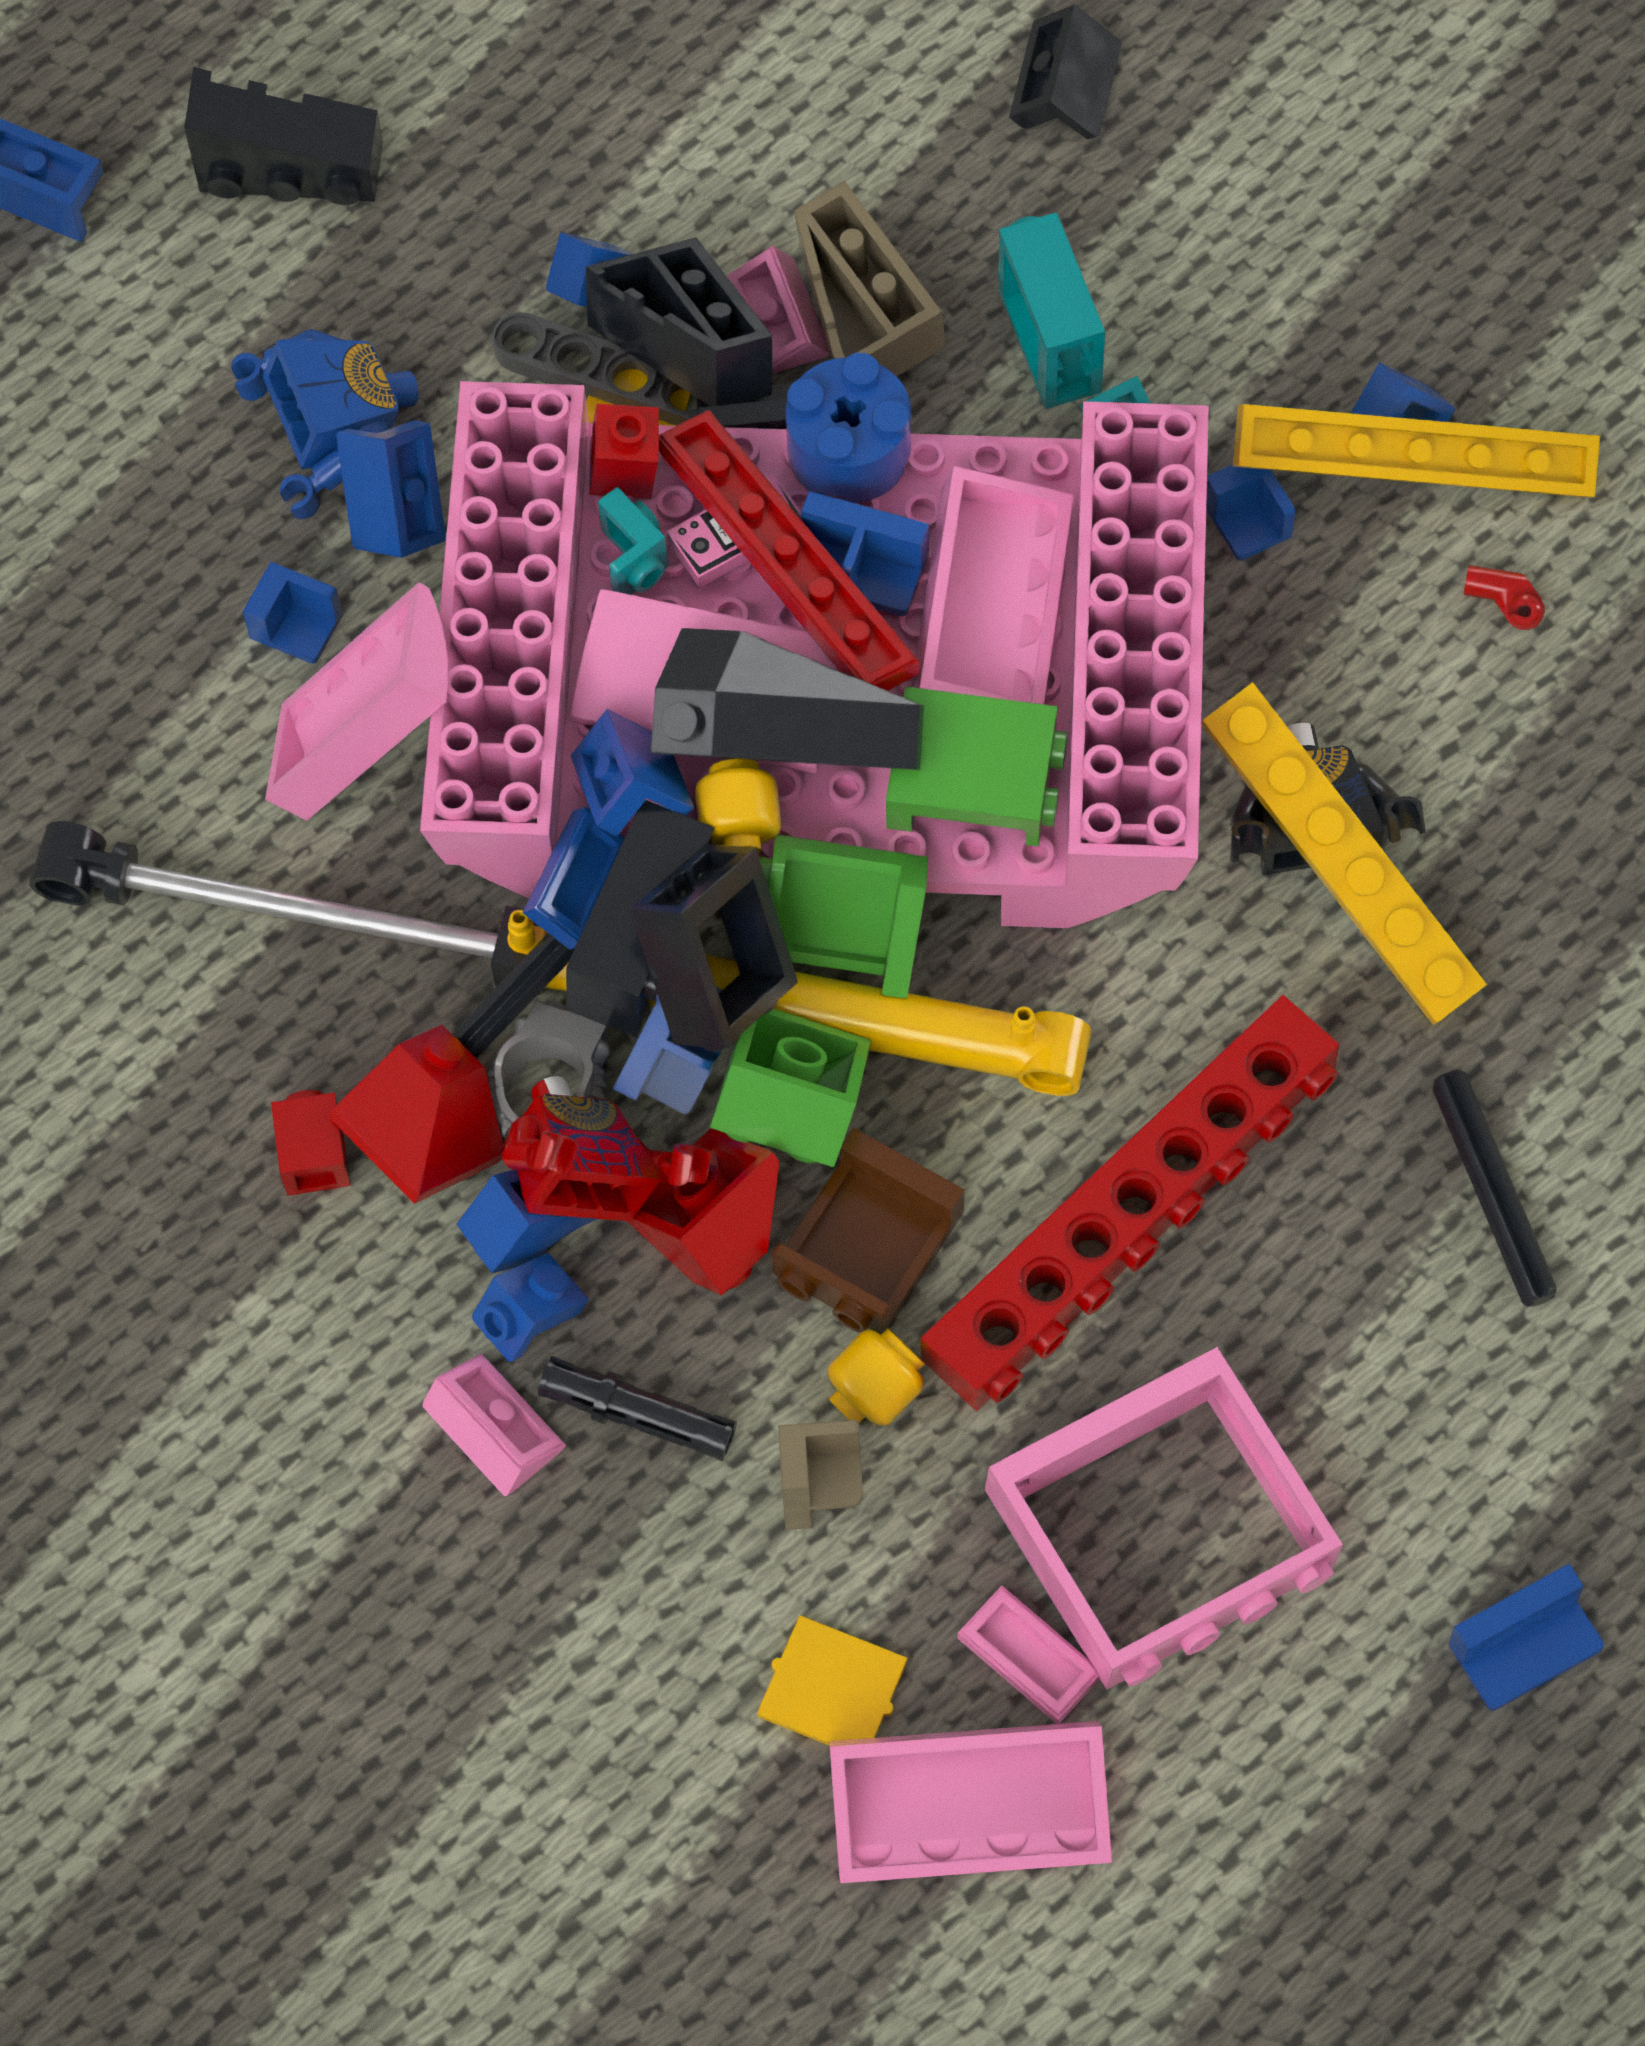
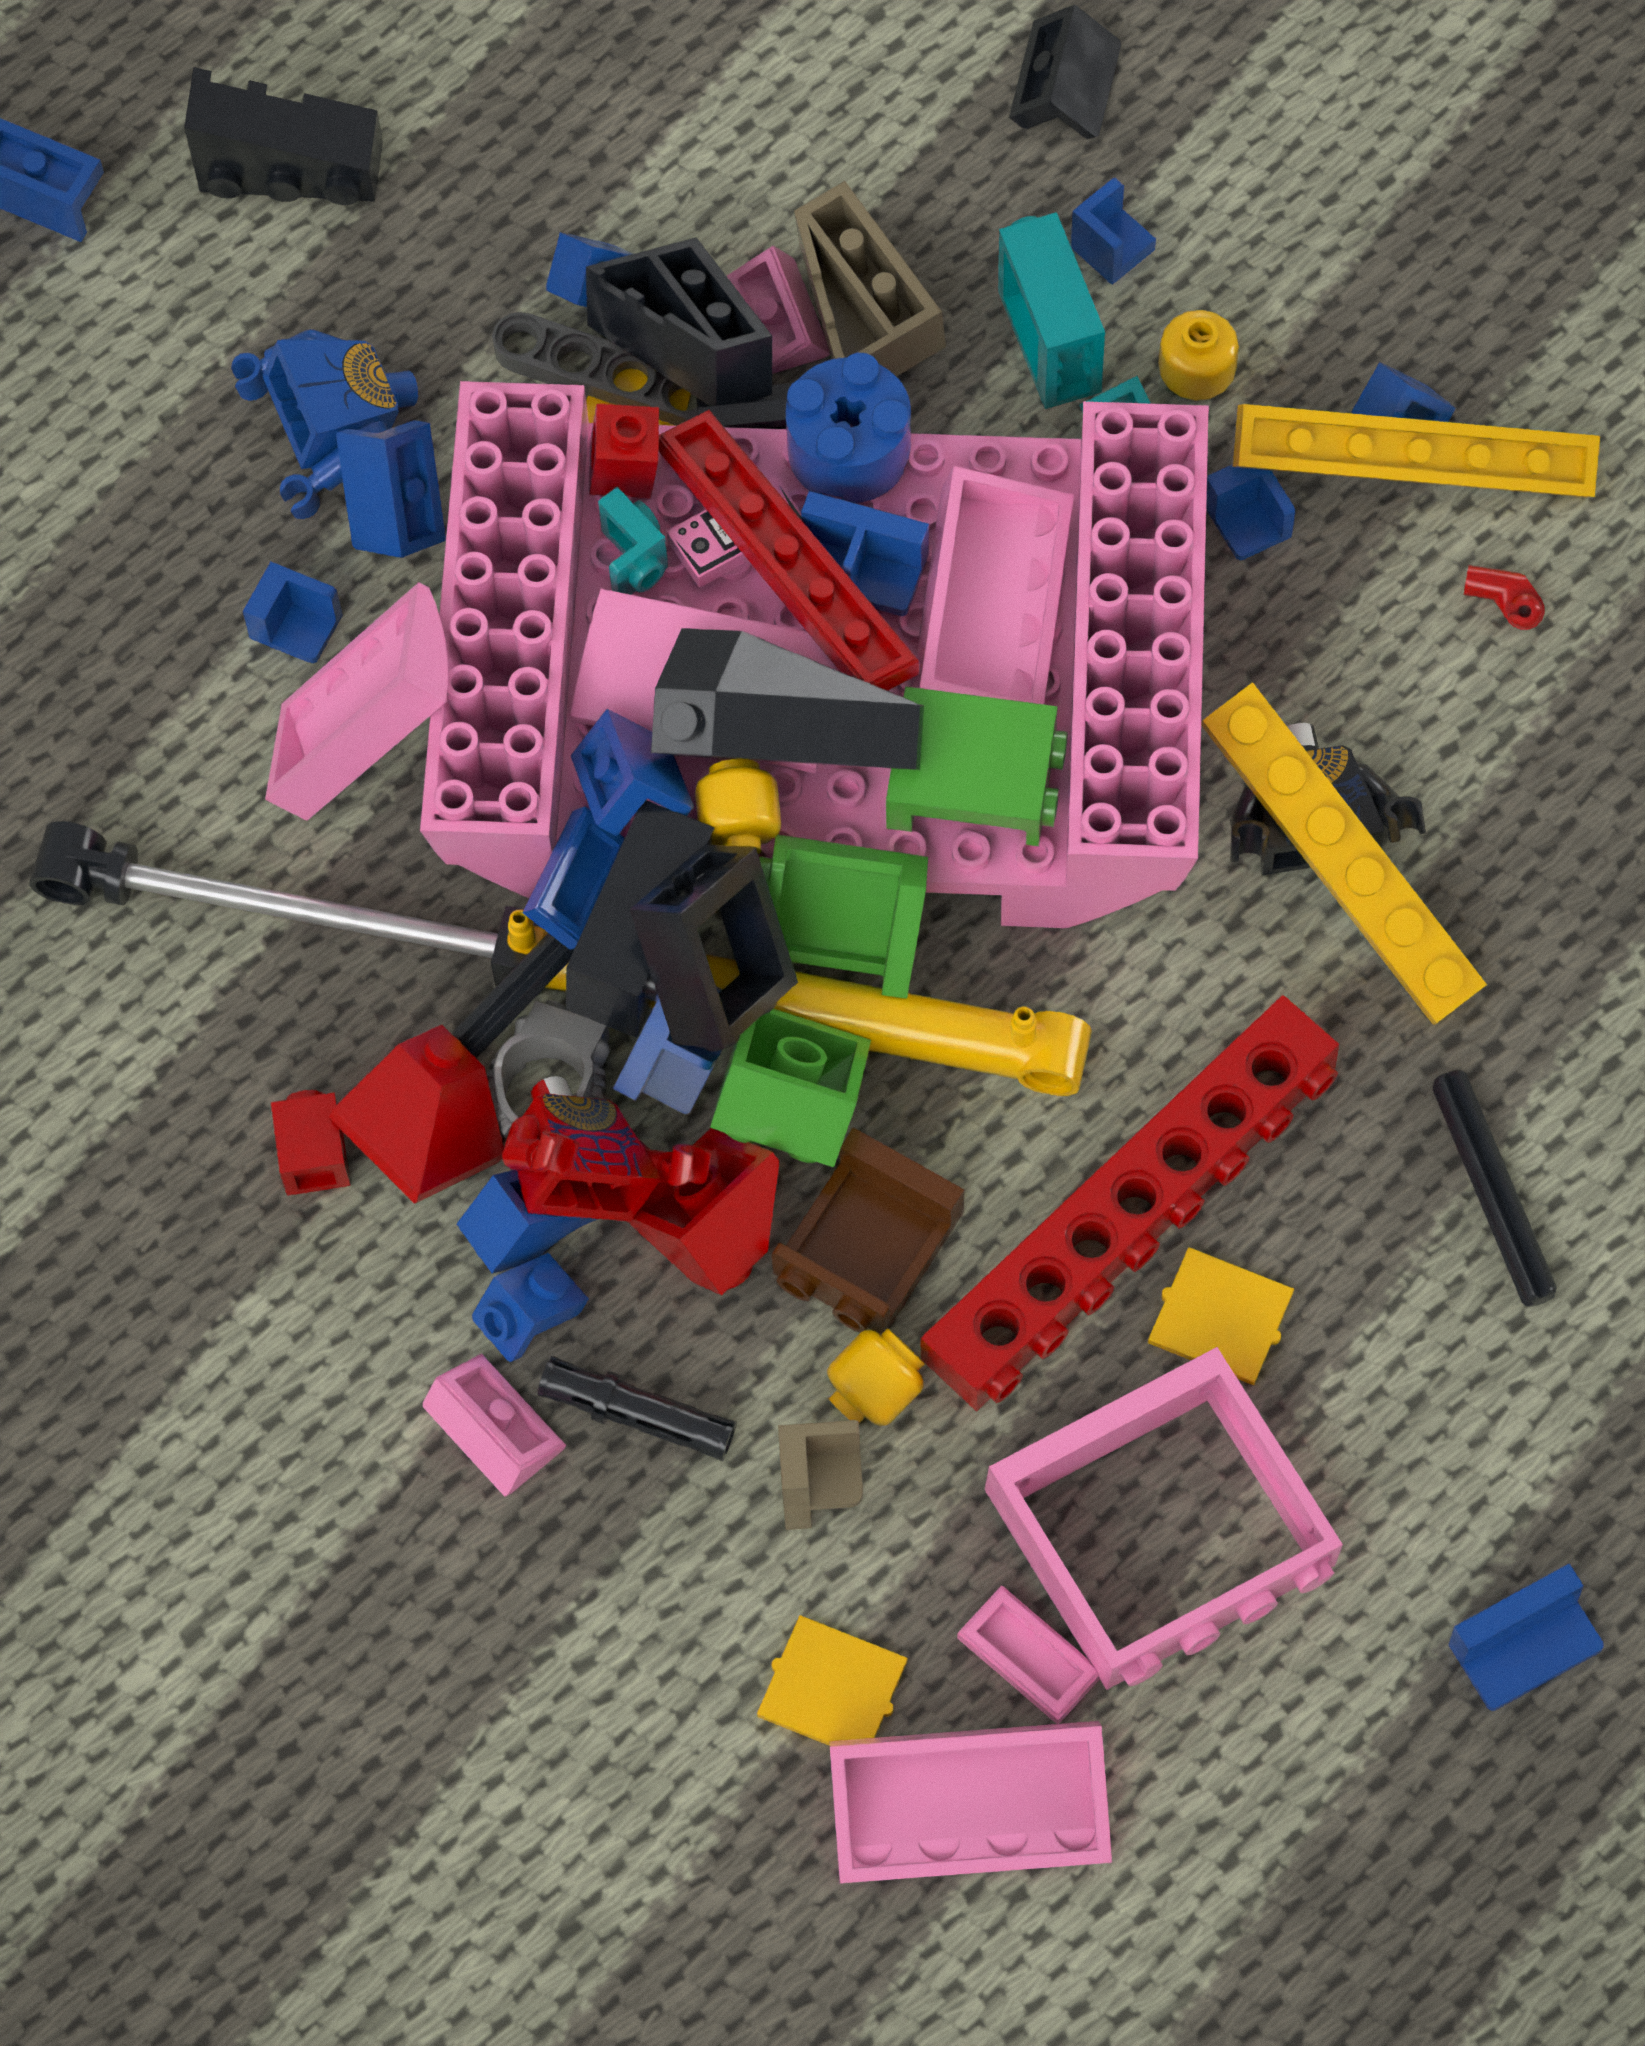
none -> blue panel [1071,178,1156,285]
none -> yellow piece [1148,1247,1294,1385]
none -> yellow head [1158,310,1239,401]

